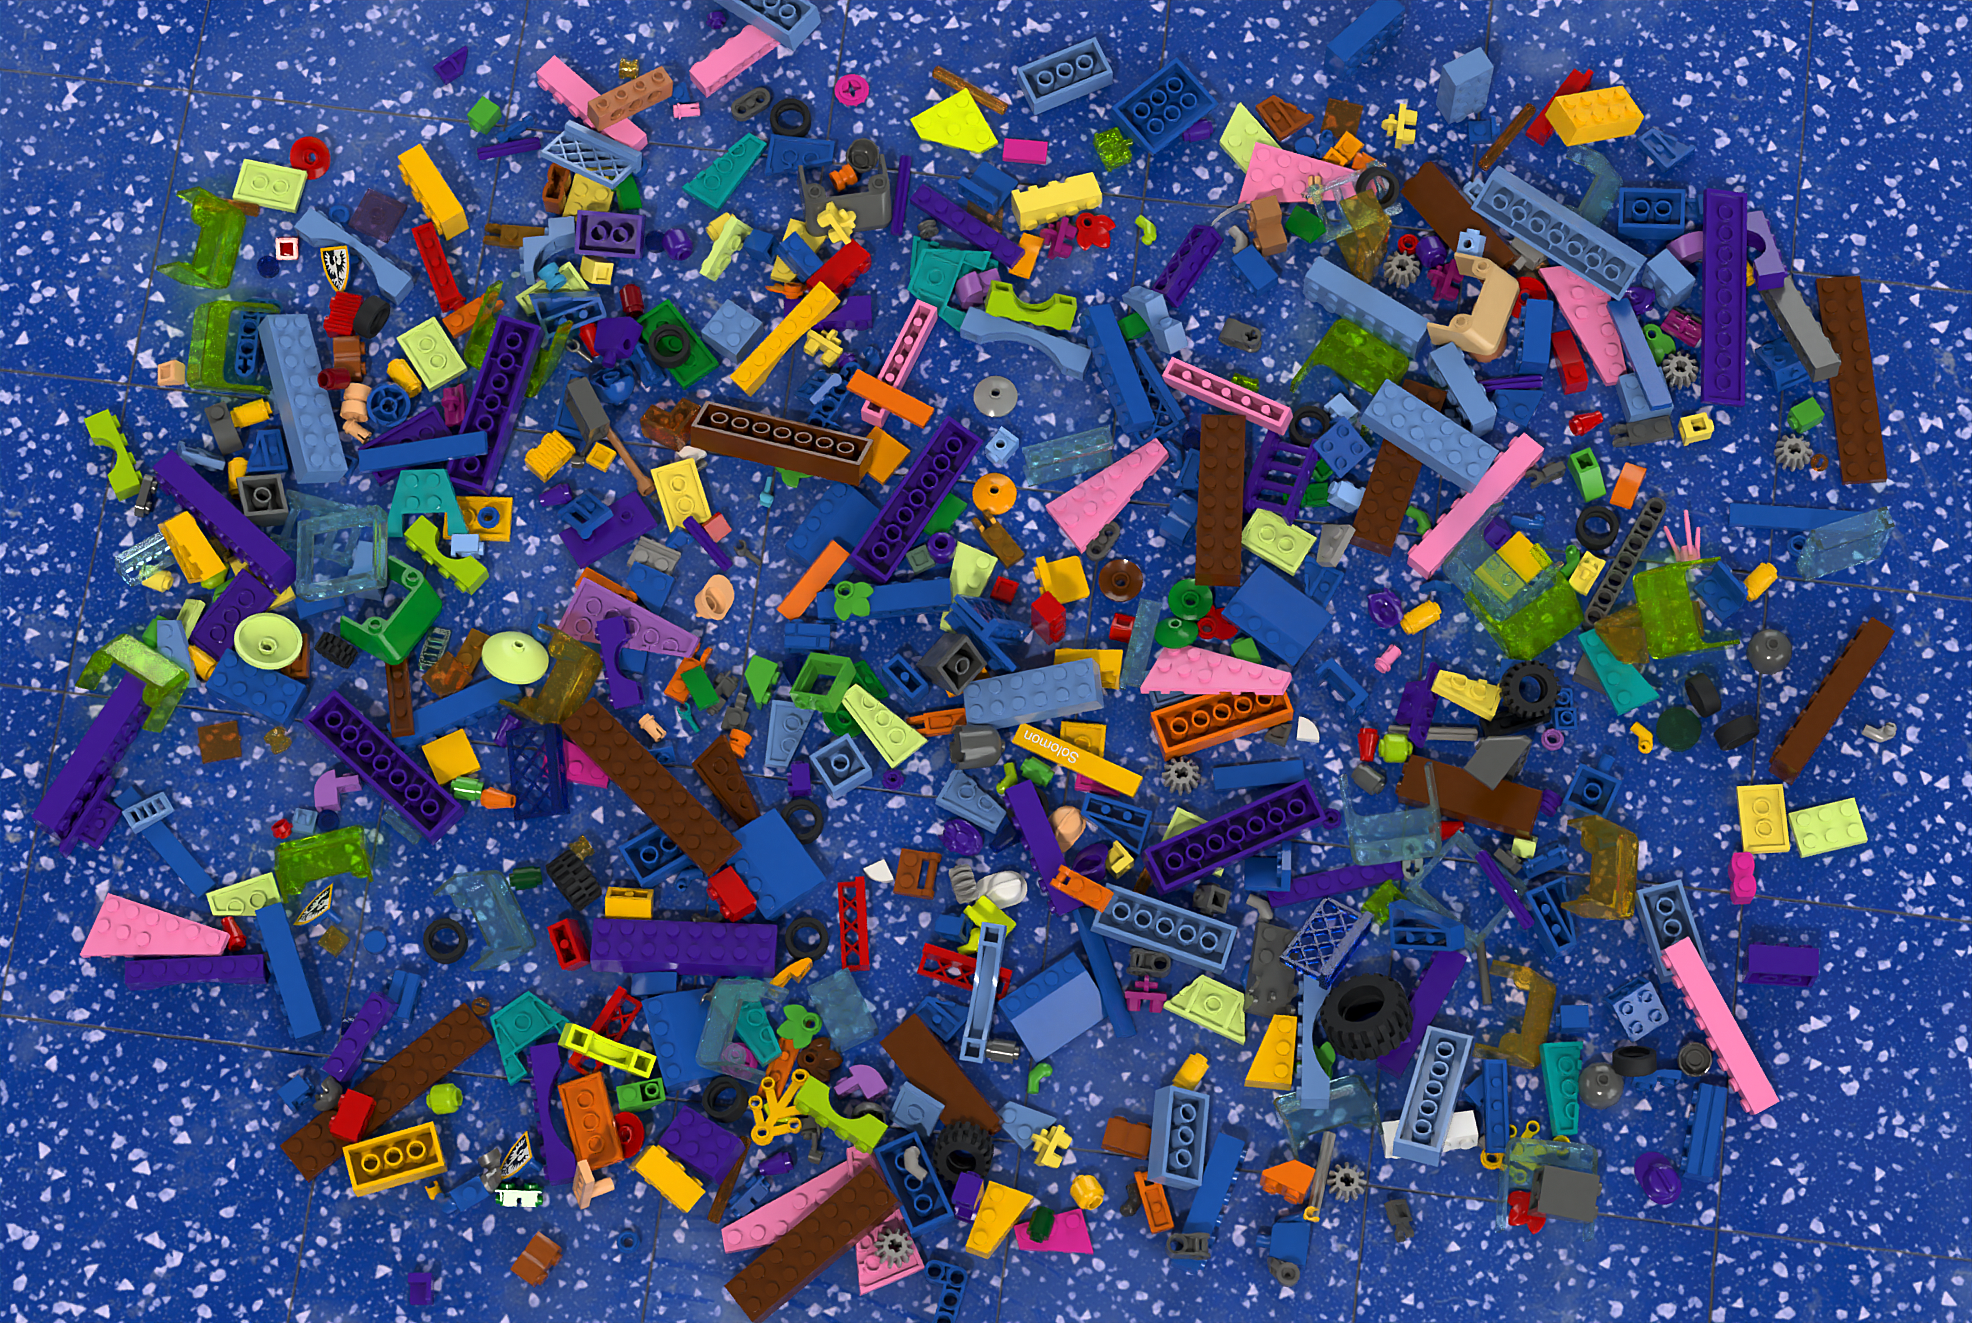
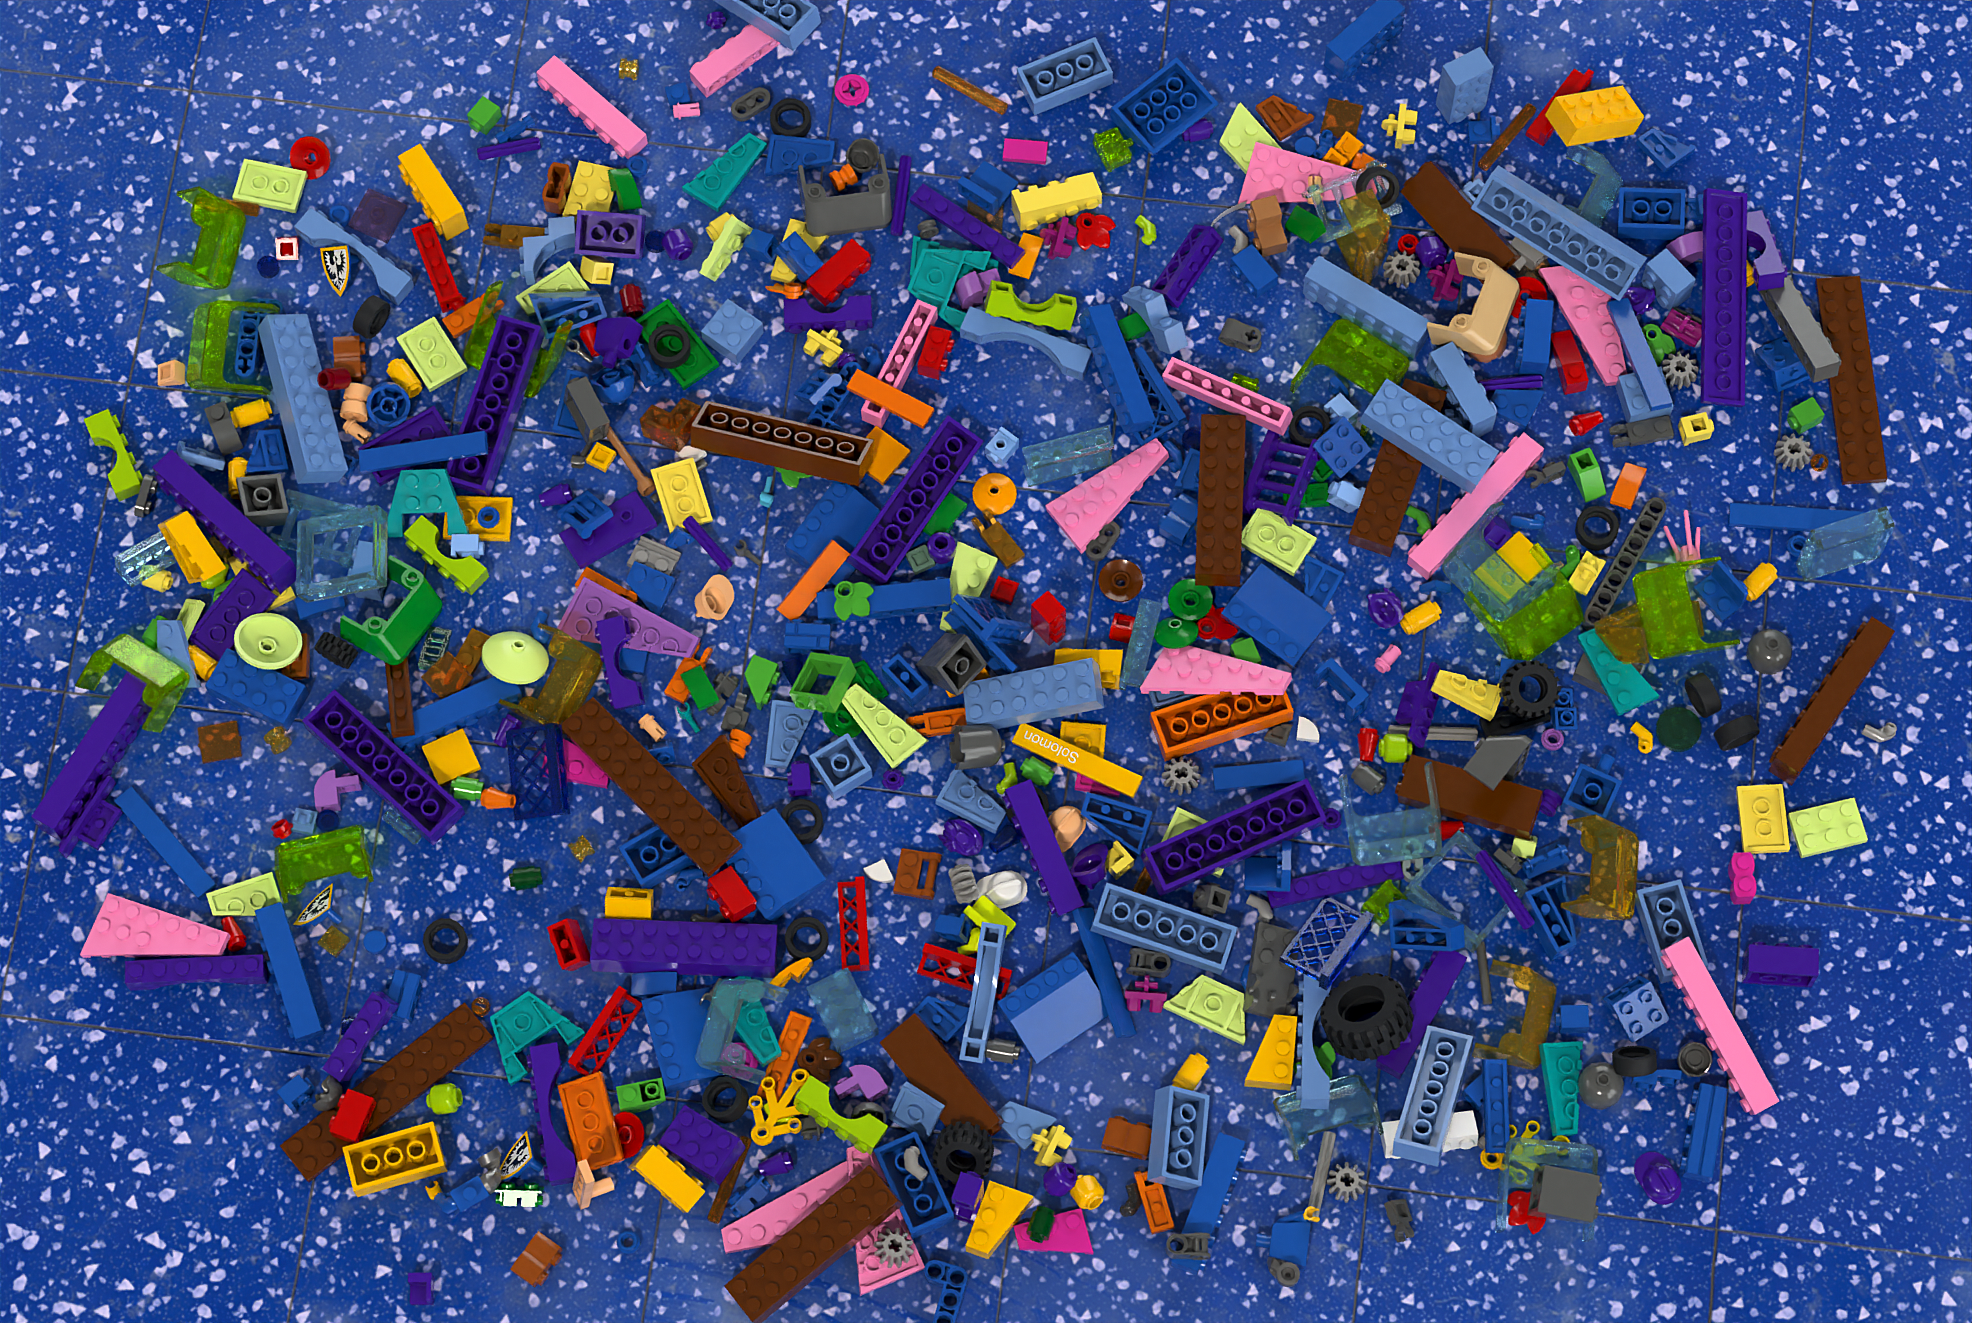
medium blue slope [122,792,175,834] -> none
red brick [323,291,364,338] -> none
dark purple tile [433,45,468,85] -> none
clear light blue windscreen [433,870,537,971] -> none
magenta hips [441,384,468,427] -> none
yellow brick [525,430,576,483] -> none
dark azure wheel [537,262,567,293] -> none
medium blue fence [540,120,642,190] -> none
black tyre [546,849,602,911] -> none
neon yellow arch [558,1023,657,1078] -> none
nougat brick [587,66,673,132] -> none
tile [701,512,732,543] -> none
yellow arch [730,281,840,397] -> none
bright green plate [777,1005,822,1049] -> none
dark grey hand [808,1131,824,1165] -> none
light yellow hips [817,201,856,245] -> none
neon yellow plate [910,88,998,155] -> none
light grey dish [974,376,1018,418] -> none
bright green arm [1027,1062,1053,1094] -> none
yellow bracket [1032,556,1090,604] -> none
orange plate [1049,864,1114,913] -> none
orange slope [1259,1159,1316,1205] -> none
light grey wing [1316,524,1356,567] -> none
light blue brick [1454,228,1486,257] -> none
none -> red brick [918,325,955,380]
none -> dark purple head [1043,1162,1078,1197]

